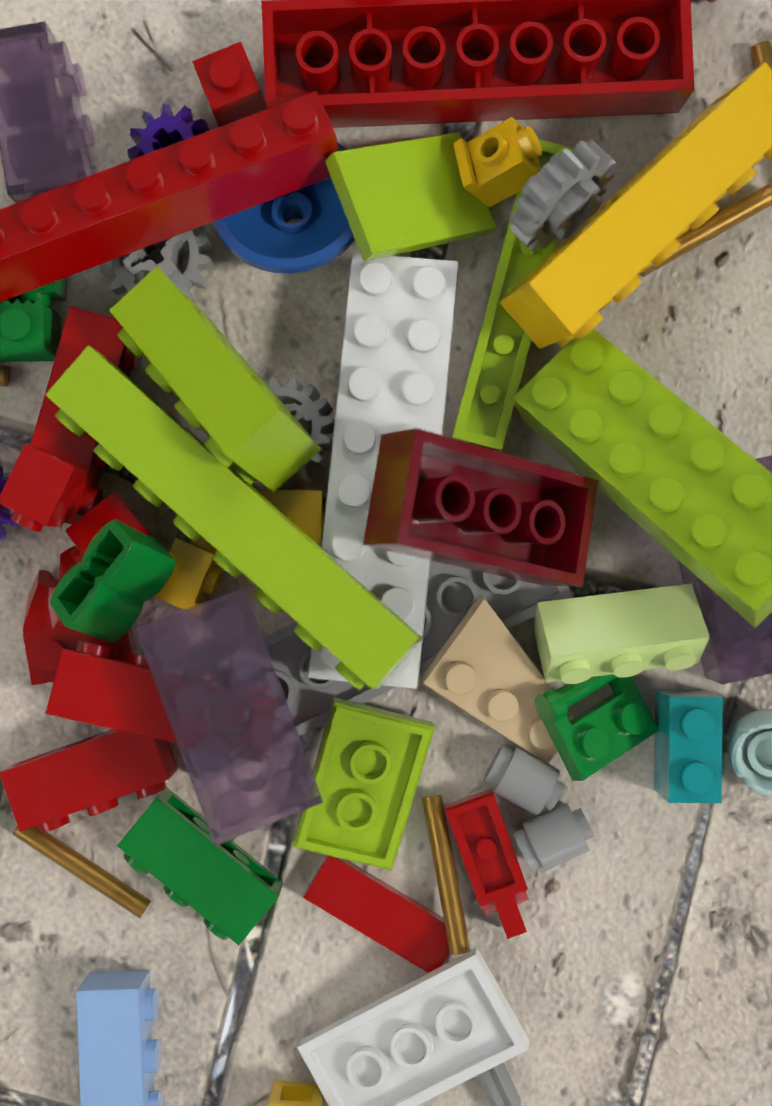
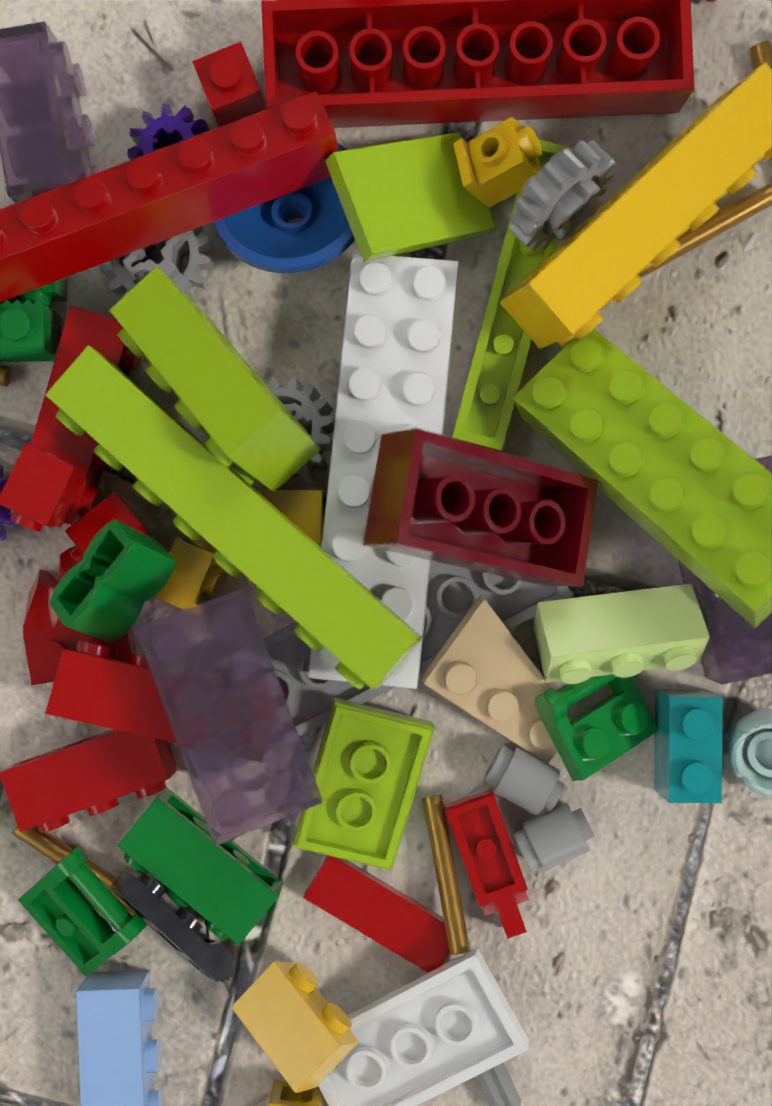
none -> green plate [18,846,147,976]
none -> black hinge [110,872,238,983]
none -> yellow brick [231,961,359,1093]

